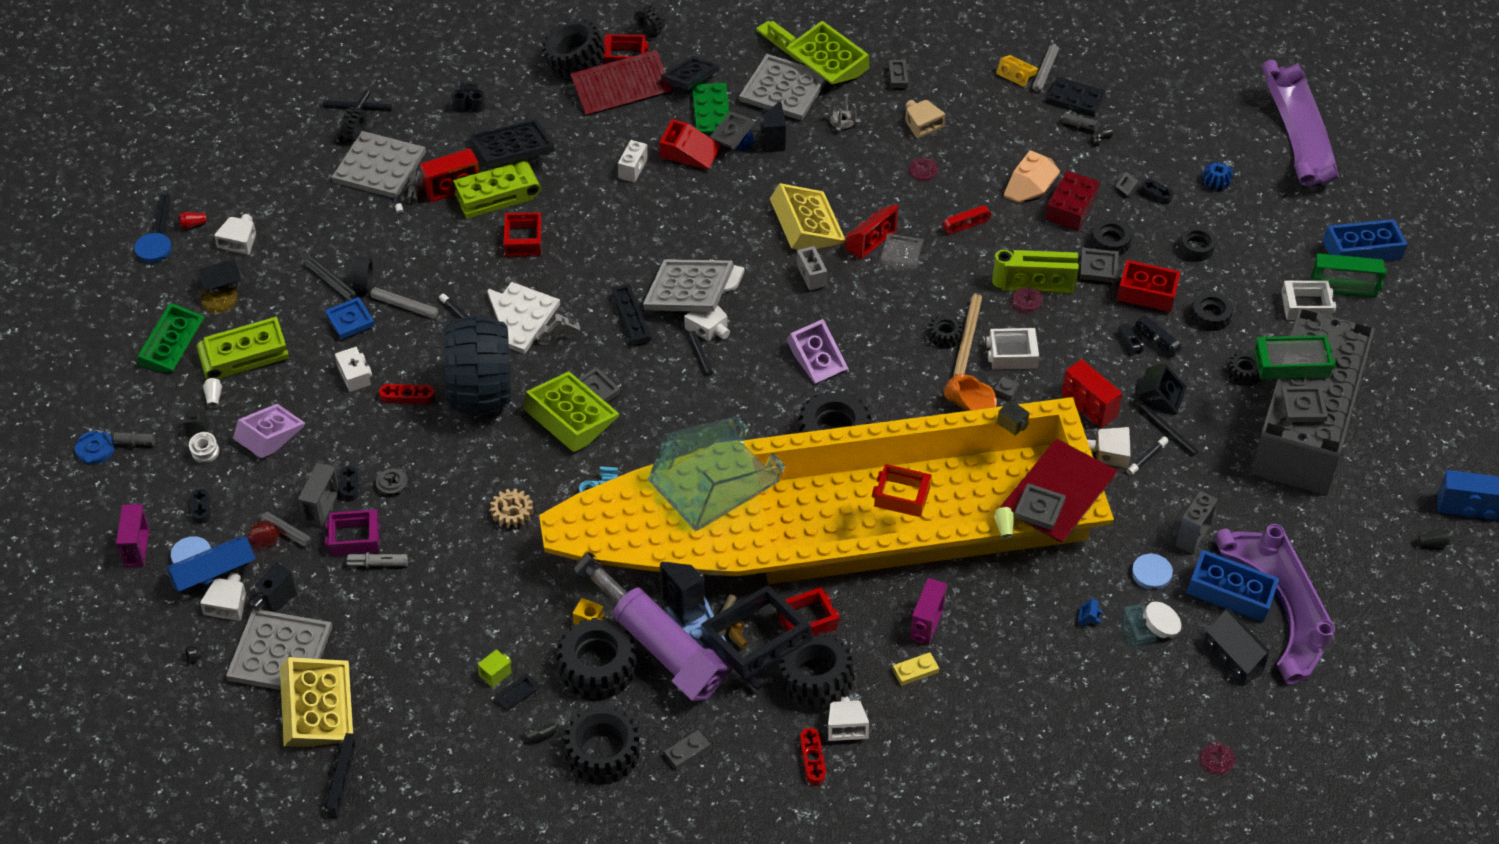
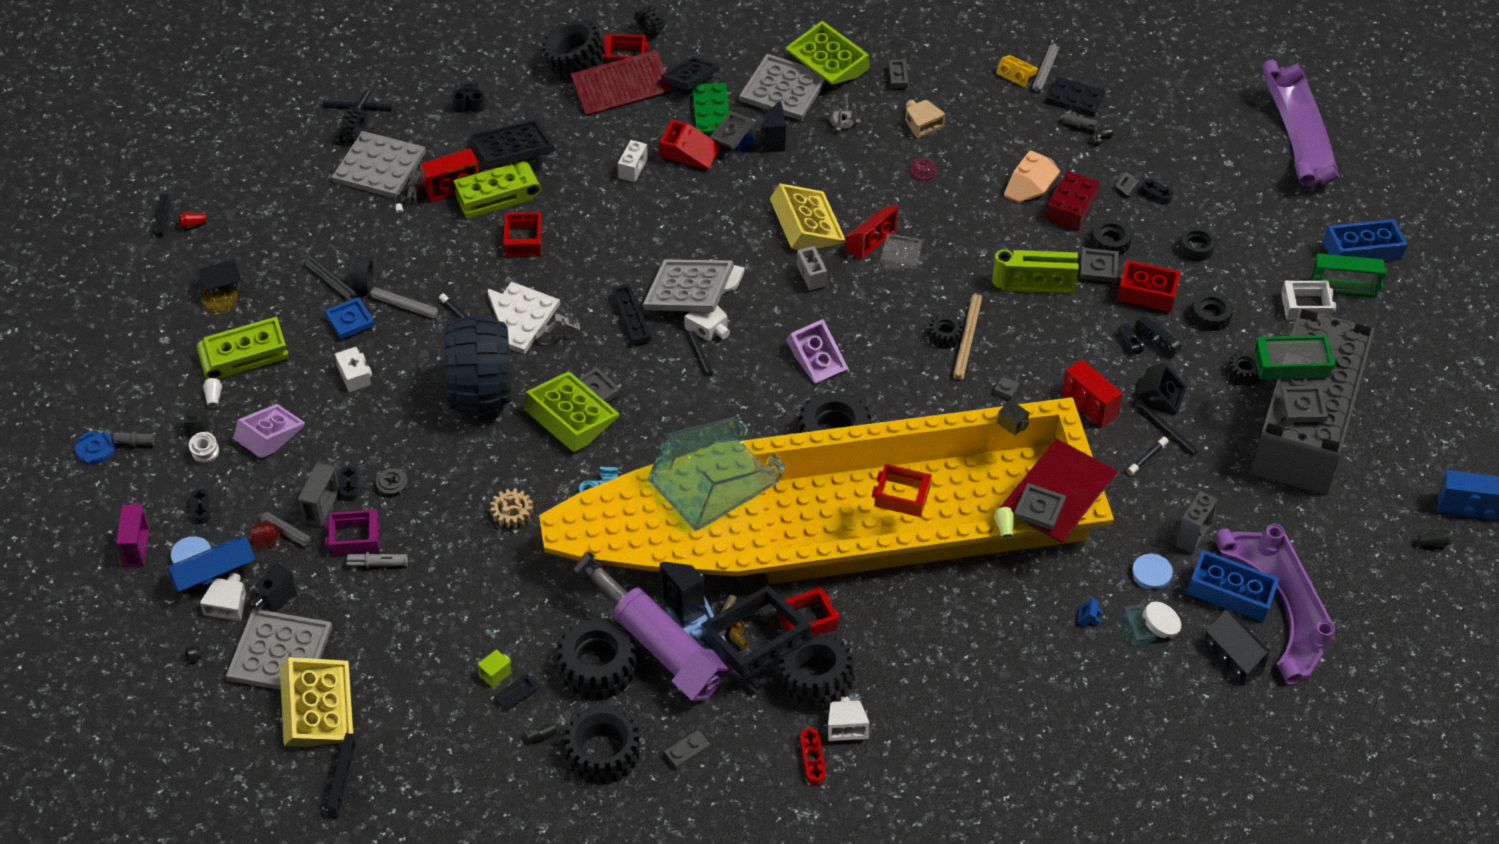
blue tile [135,233,172,263] -> none
green slope [137,303,205,372] -> none
white torso [214,214,256,255] -> none
red beam [379,384,435,404] -> none
yellow brick [573,598,606,625] -> none
lime bracket [756,21,803,64] -> none
light yellow plate [893,652,939,686] -> none
magenta window [910,578,947,645] -> none
red beam [942,205,992,235] -> none
orange hair [943,374,997,411] -> none
white window [986,328,1039,370] -> none
clear pink gear [1013,287,1043,312] -> none
white torso [1087,427,1130,468] -> none
clear pink gear [1201,741,1236,773] -> none
blue gear [1202,161,1233,191] -> none

